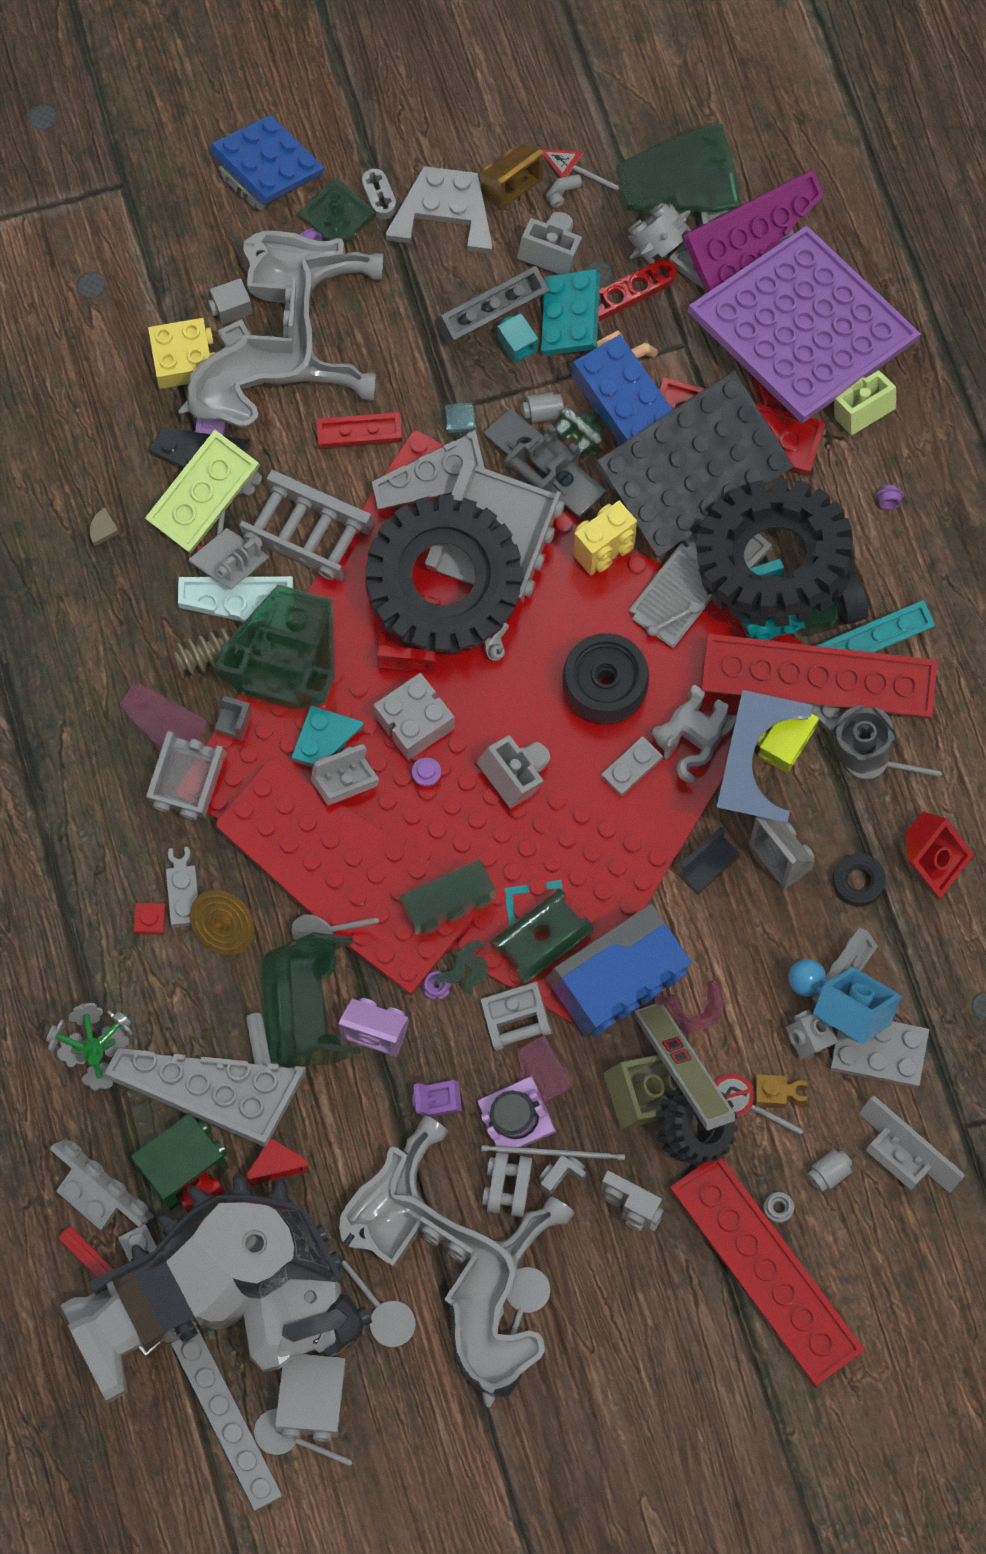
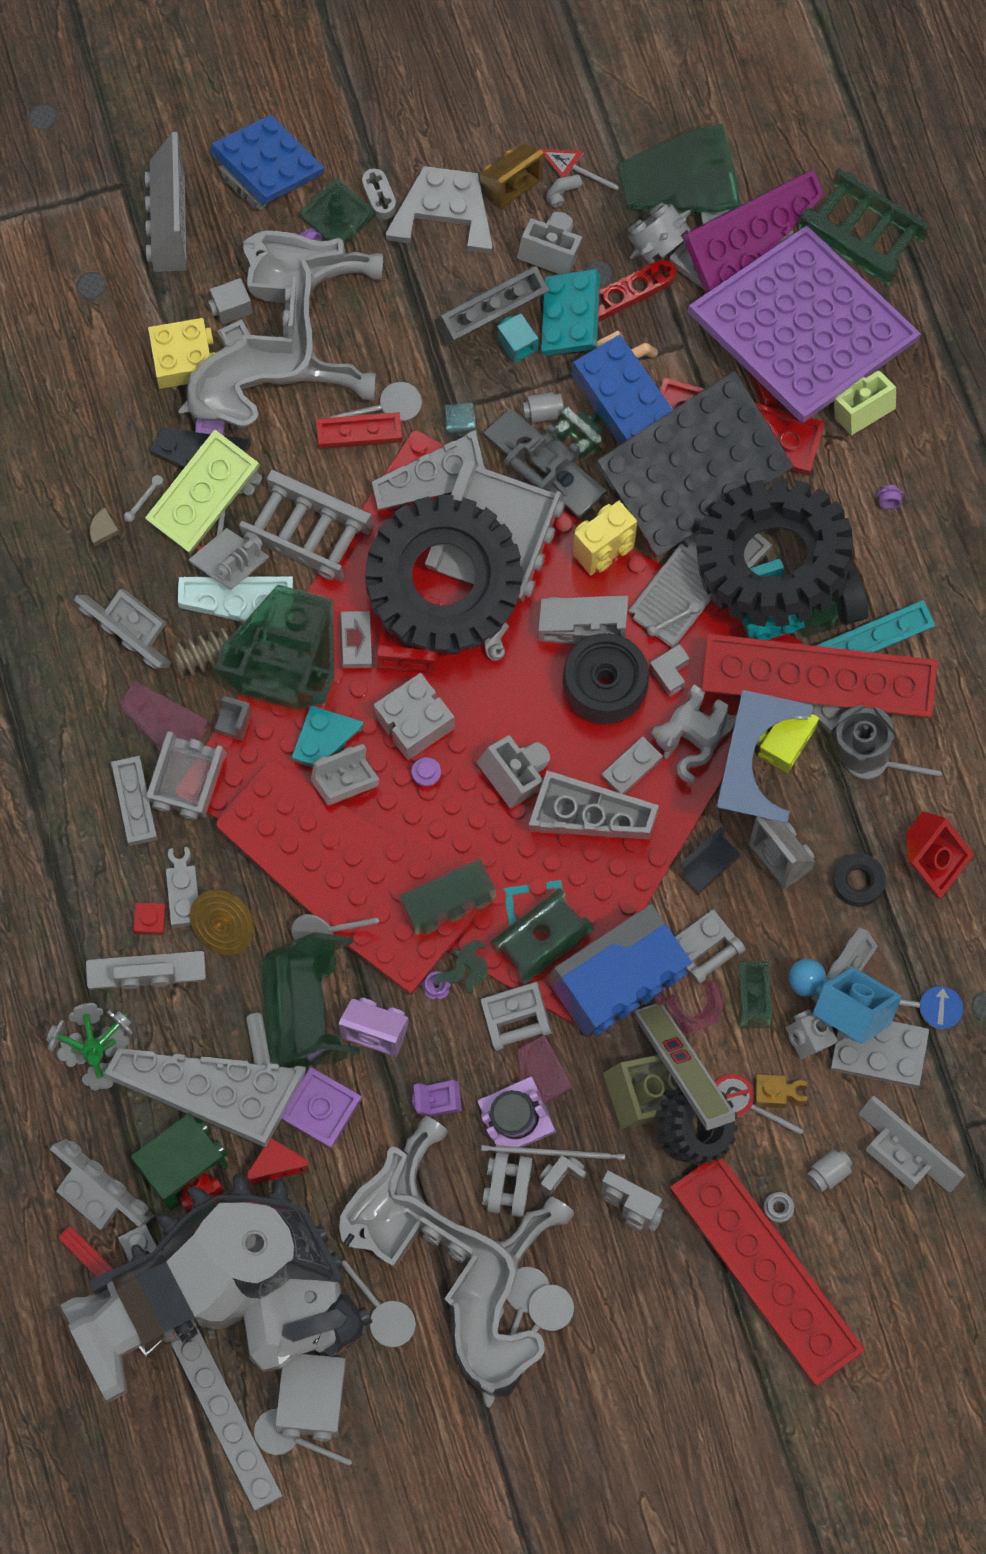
none -> light grey bracket [74,589,172,669]
none -> light grey bracket [86,951,206,990]
none -> light grey plate [111,756,158,846]
none -> light grey hinge [124,475,163,522]
none -> light grey slope [145,132,187,272]
none -> medium lavender plate [281,1067,362,1150]
none -> light grey piece [330,382,422,422]
none -> light grey tile [341,611,372,668]
none -> light grey piece [528,1285,574,1332]
none -> light grey wedge [529,770,659,839]
none -> light grey wedge [538,596,628,644]
none -> light grey piece [649,644,690,697]
none -> light grey plate [675,909,746,985]
none -> clear green brick [736,961,772,1029]
none -> clear green fence [799,168,929,286]
none -> blue piece [899,986,963,1029]

